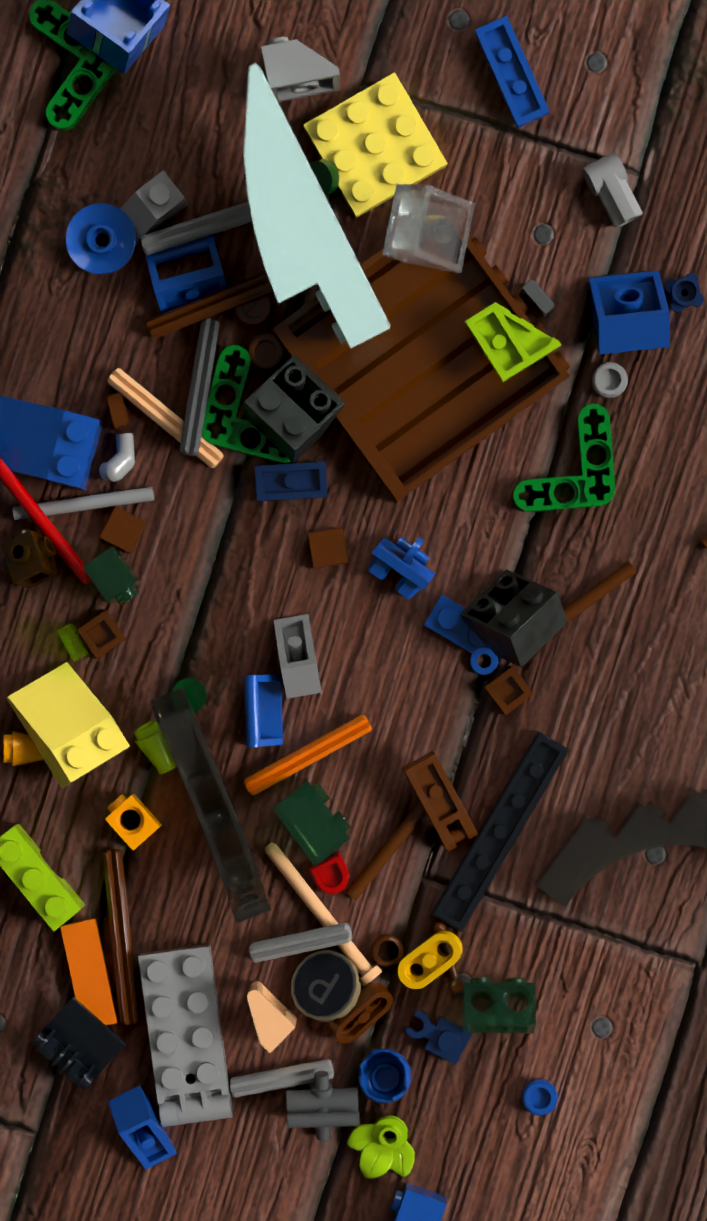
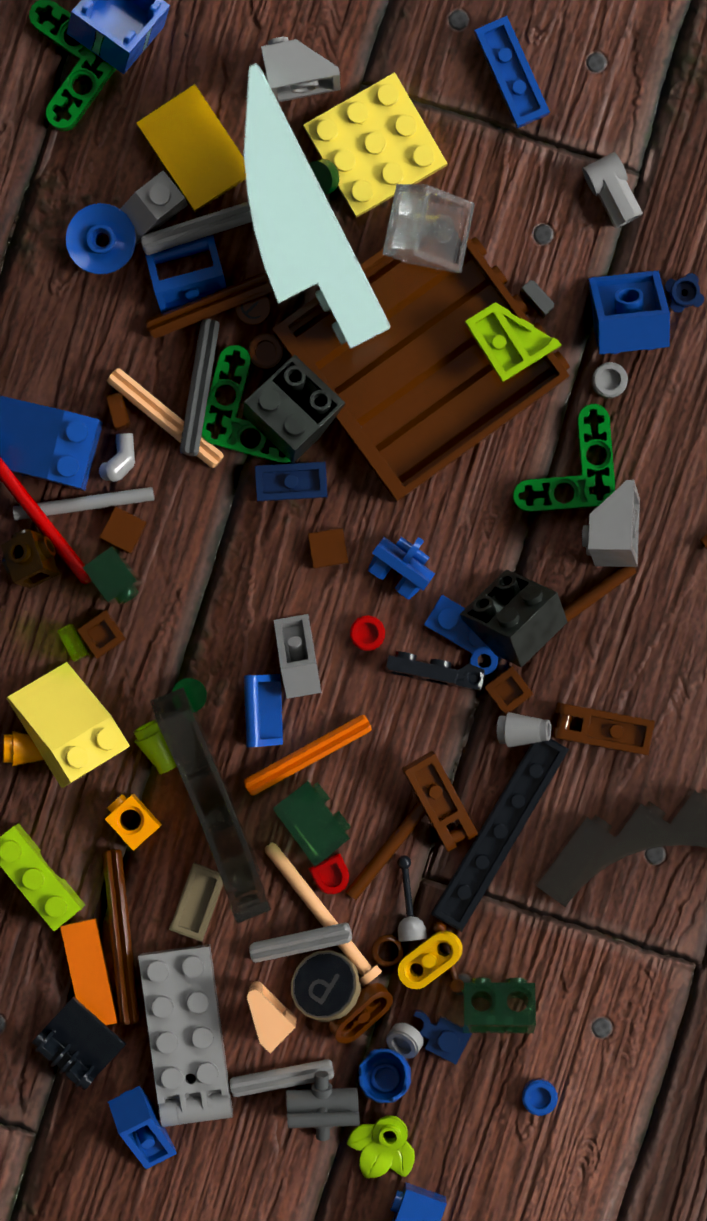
none -> yellow tile [136,84,246,212]
none -> dark tan tile [169,863,227,942]
none -> red tile [350,616,385,651]
none -> black hinge [384,651,485,691]
none -> light grey tile [386,1023,423,1059]
none -> hinge [397,855,427,942]
none -> light grey cone [497,712,551,747]
none -> reddish brown plate [551,702,655,756]
none -> light grey slope [582,480,640,567]

